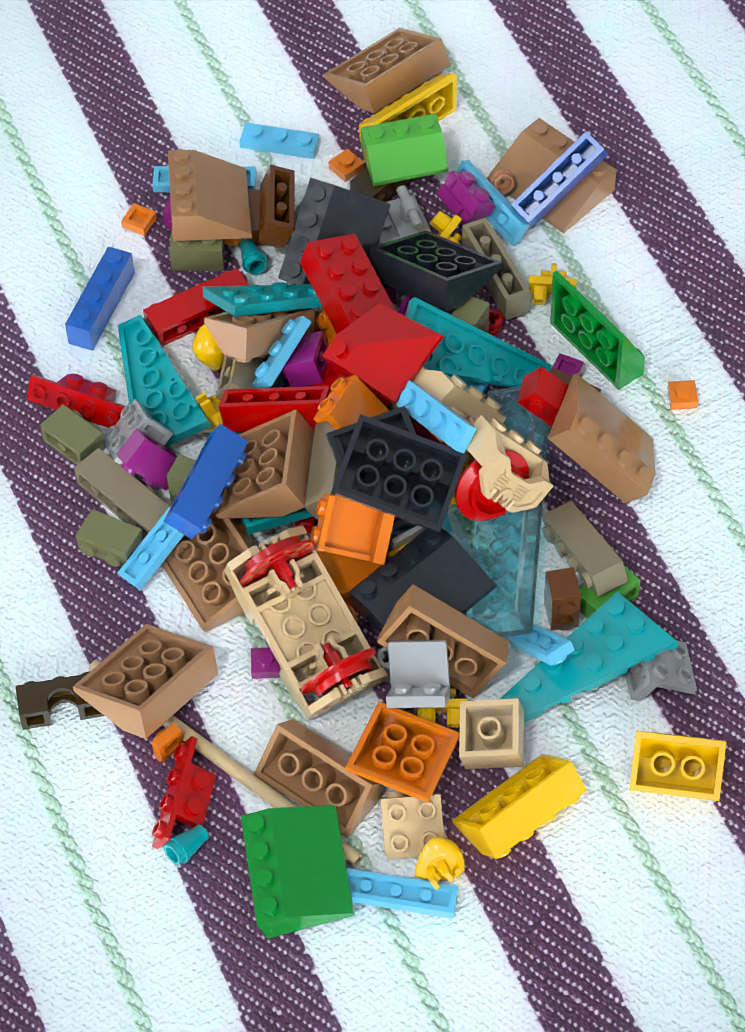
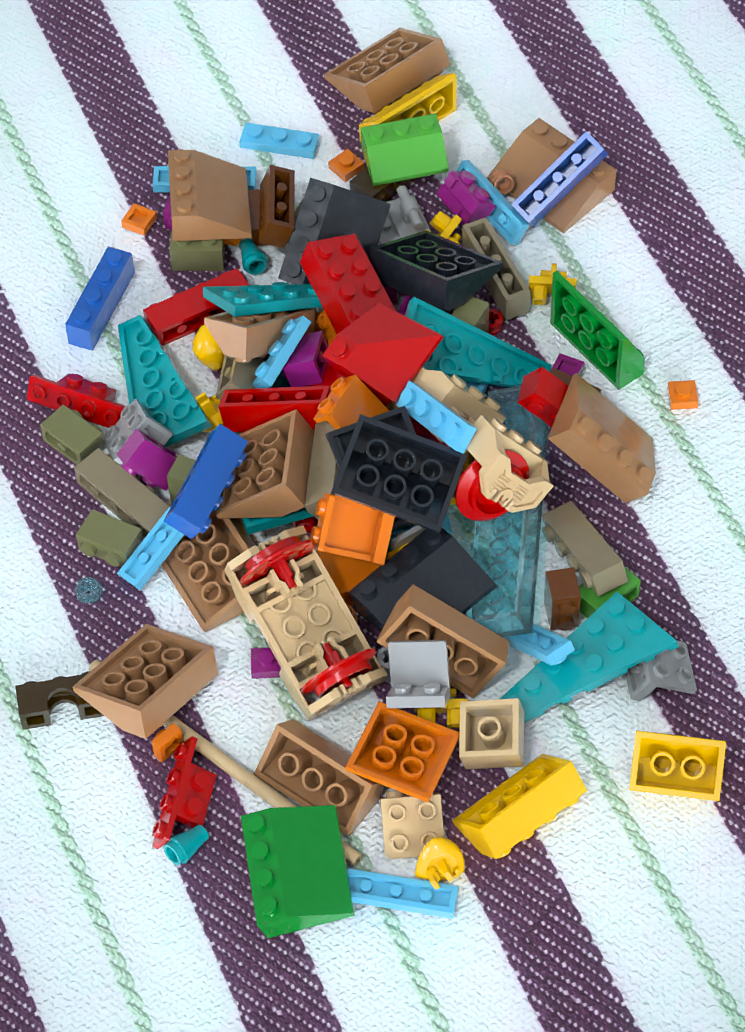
none -> clear light blue plate [75,577,103,603]

